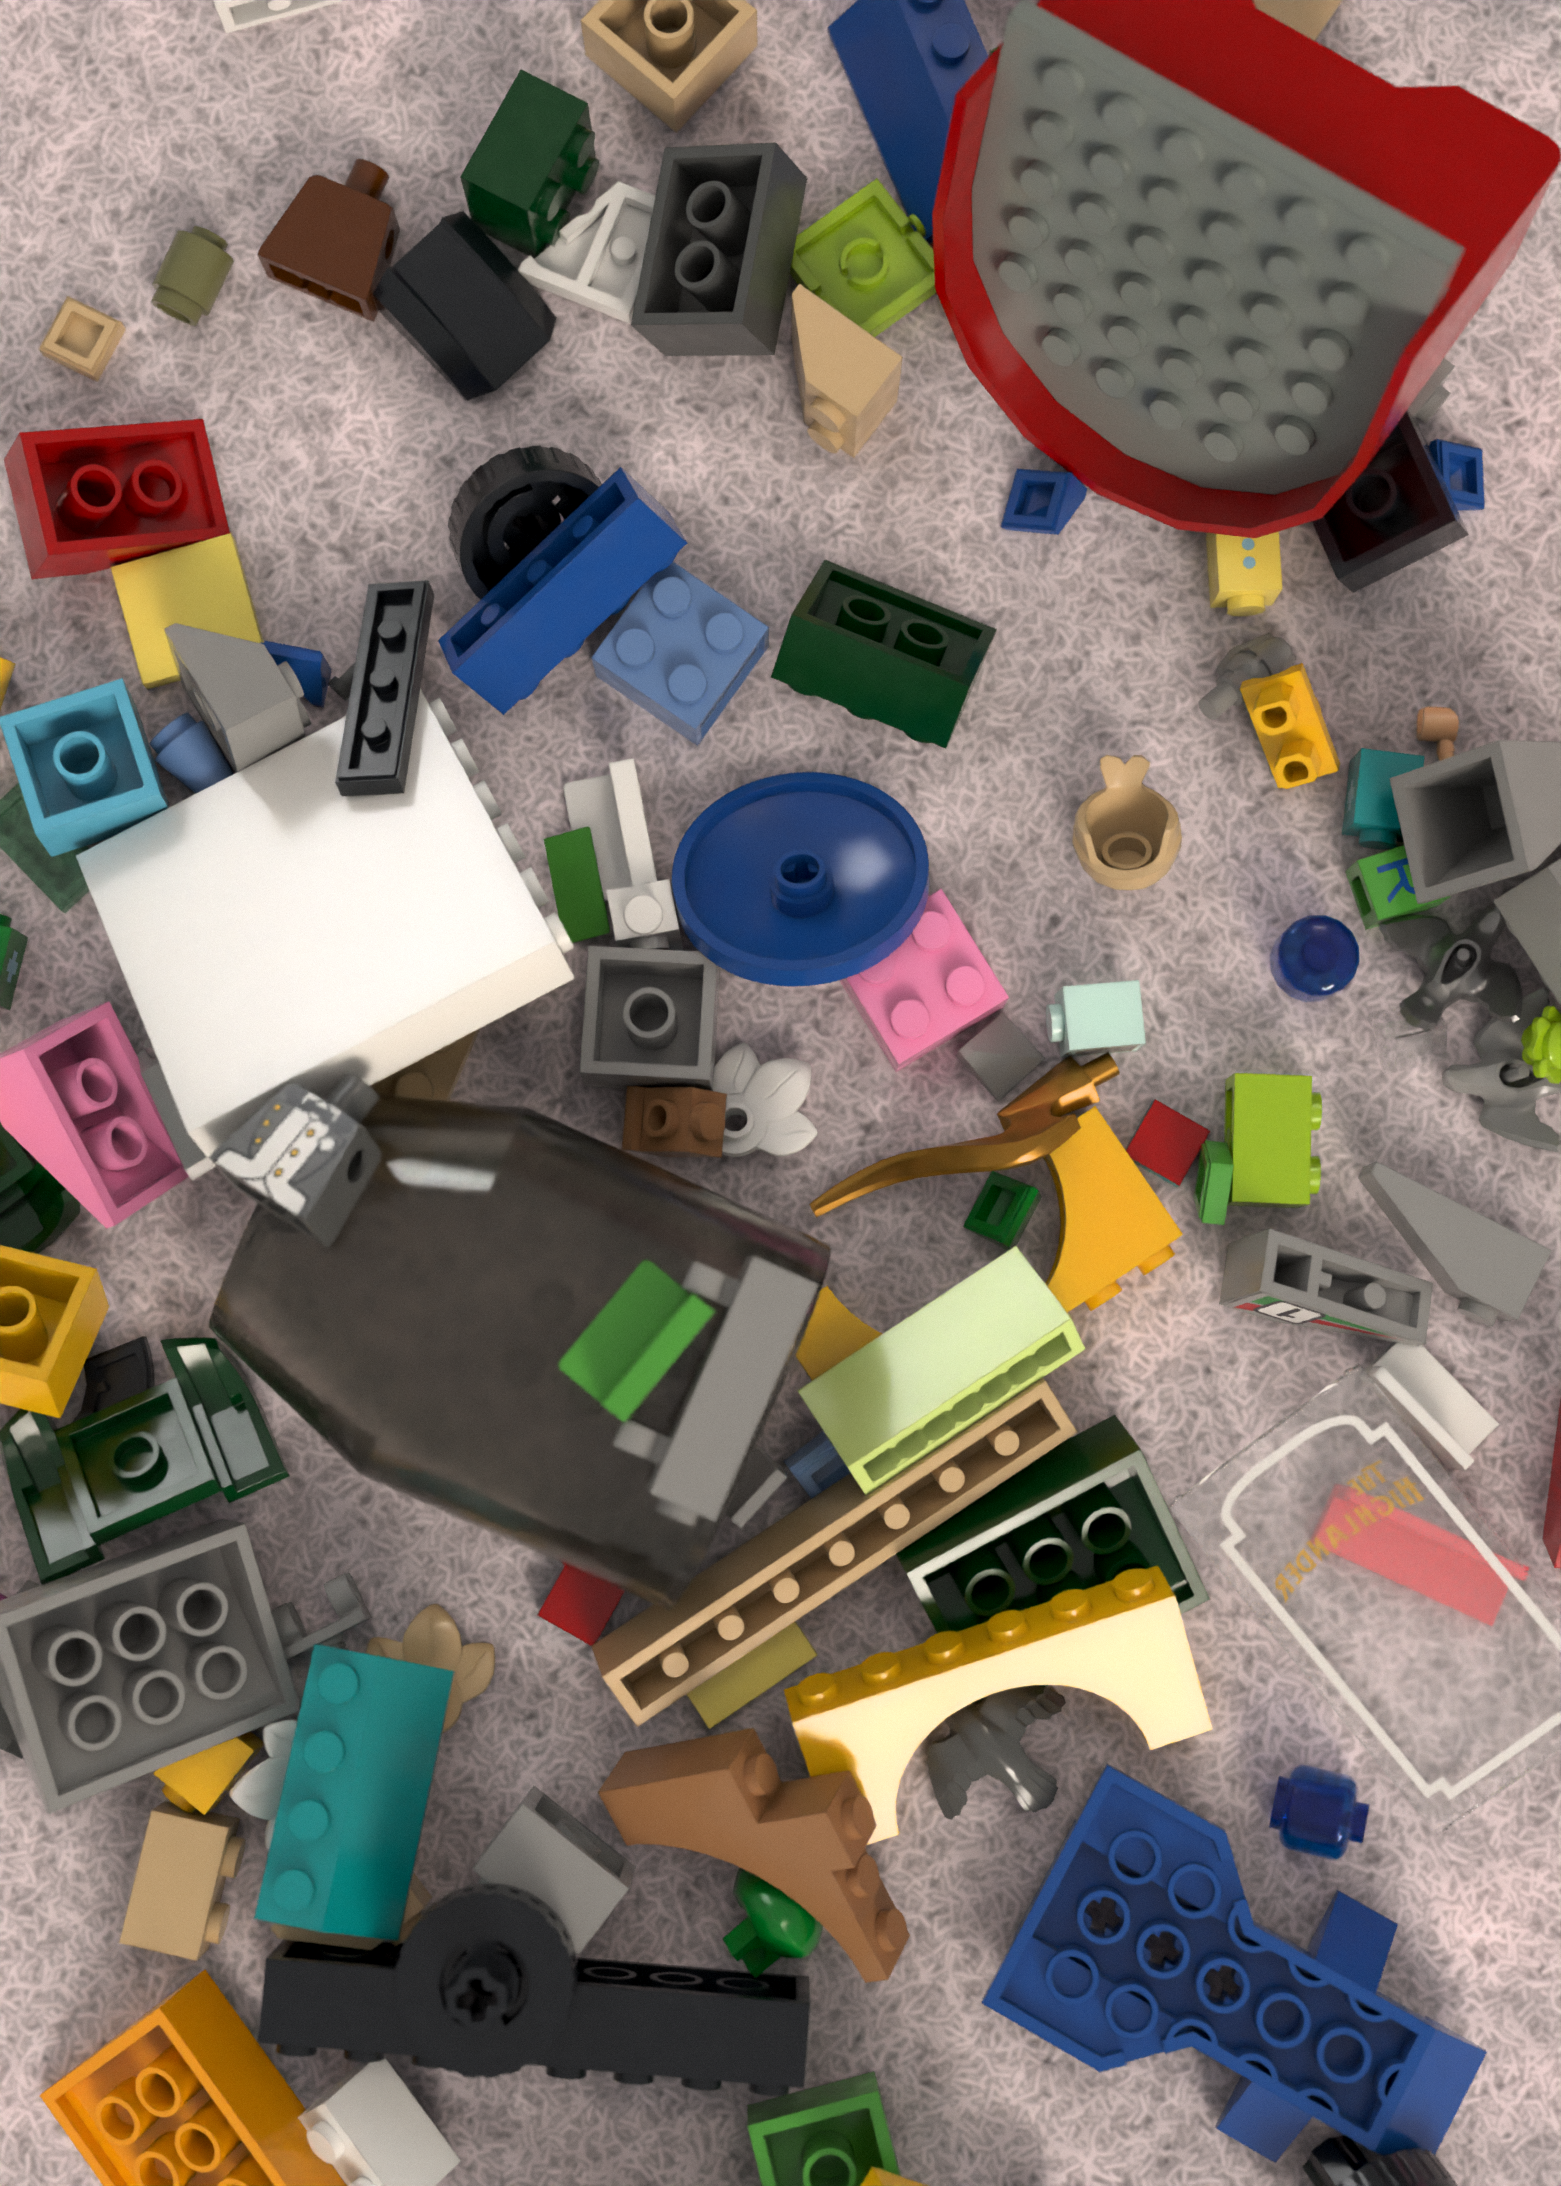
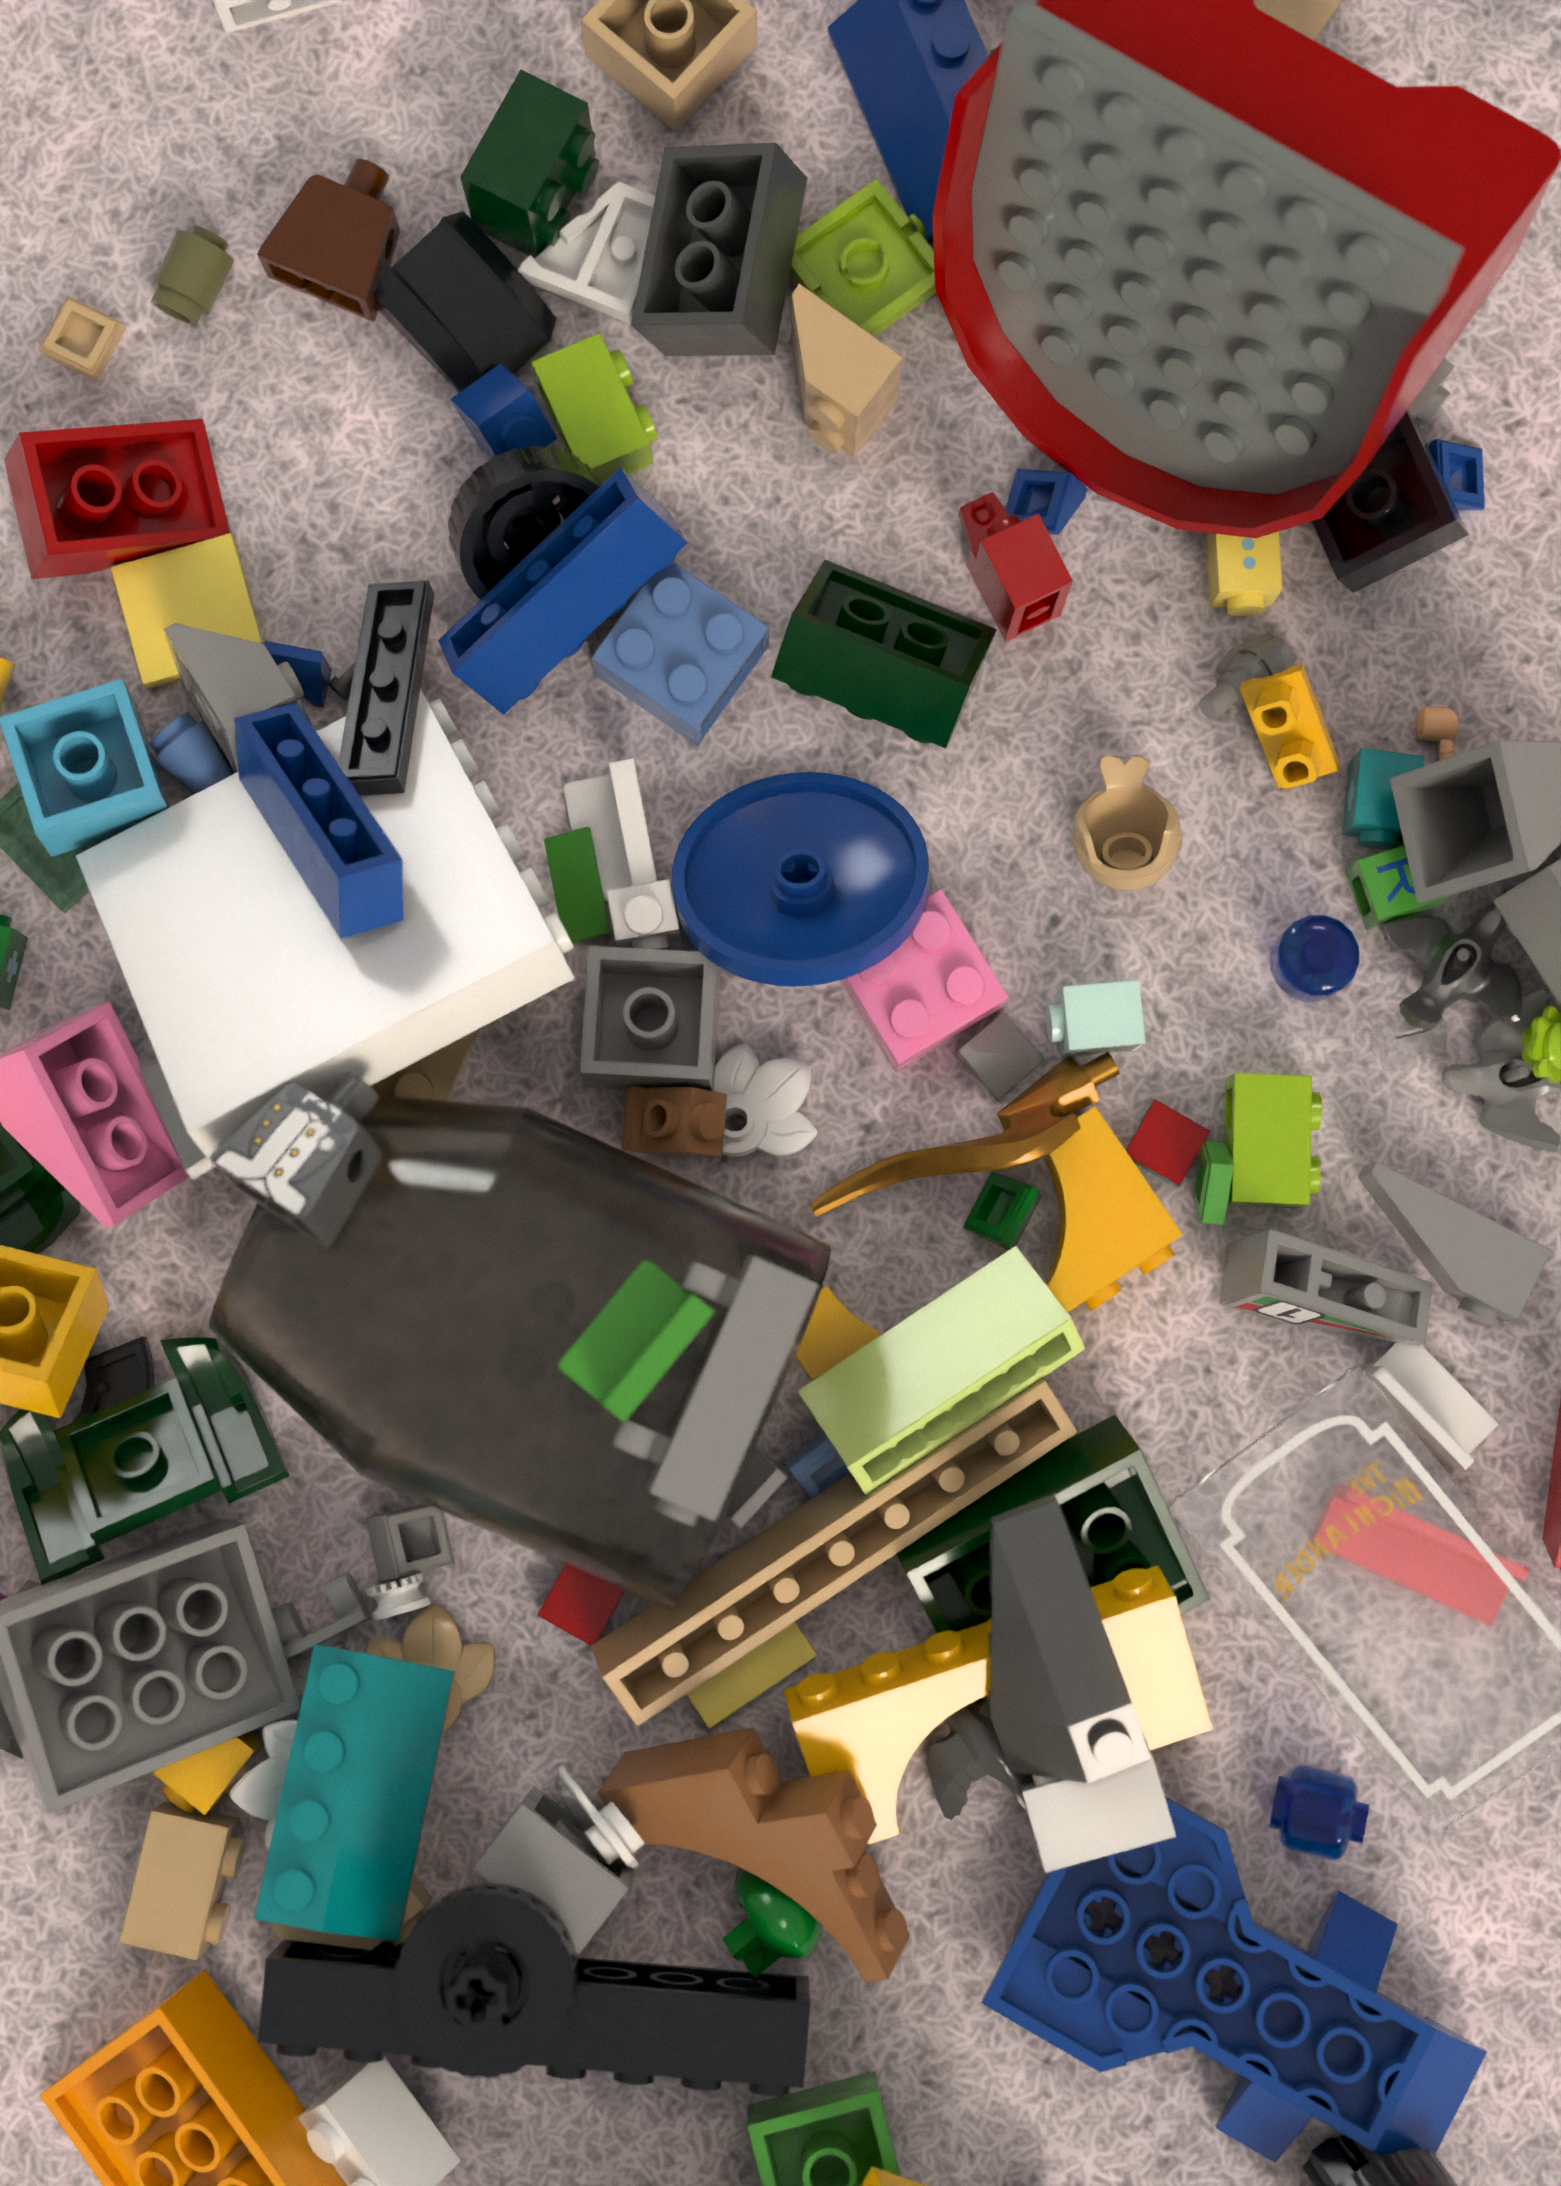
none -> blue brick [234,702,404,939]
none -> light grey slope [366,1500,455,1581]
none -> white bush [366,1573,431,1621]
none -> blue brick [450,363,558,458]
none -> lime brick [531,333,658,484]
none -> white plate [558,1765,645,1869]
none -> red hinge [958,492,1073,642]
none -> dark grey wedge [988,1494,1152,1783]
none -> white brick [1022,1751,1176,1873]

